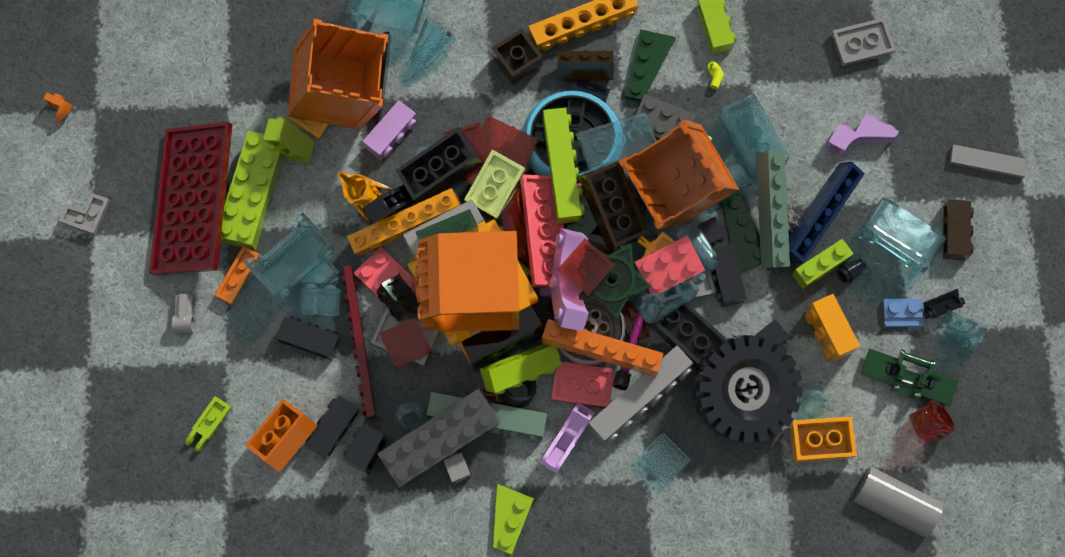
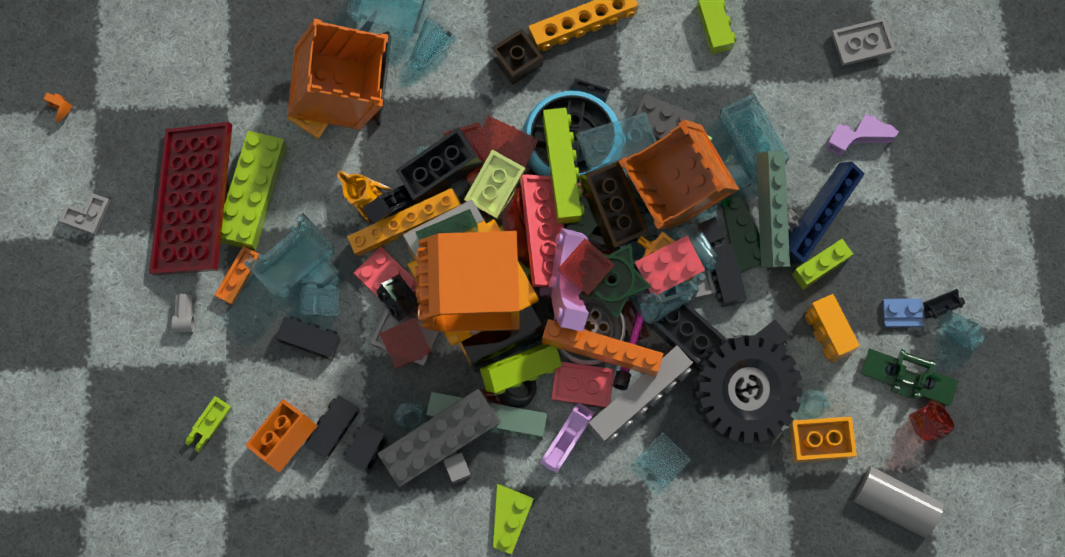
lime brick [263,117,315,163] -> none
dark red plate [341,265,377,420] -> none
lavender brick [362,100,417,161] -> none
dark brown brick [557,50,614,80] -> none
dark green wing [625,29,676,102] -> none
neon yellow arm [707,62,724,90] -> none
black cone [837,258,866,283] -> none
clear light blue windscreen [855,197,946,278] -> none
dark brown brick [943,199,974,261] -> none
light grey tile [949,144,1027,178] -> none

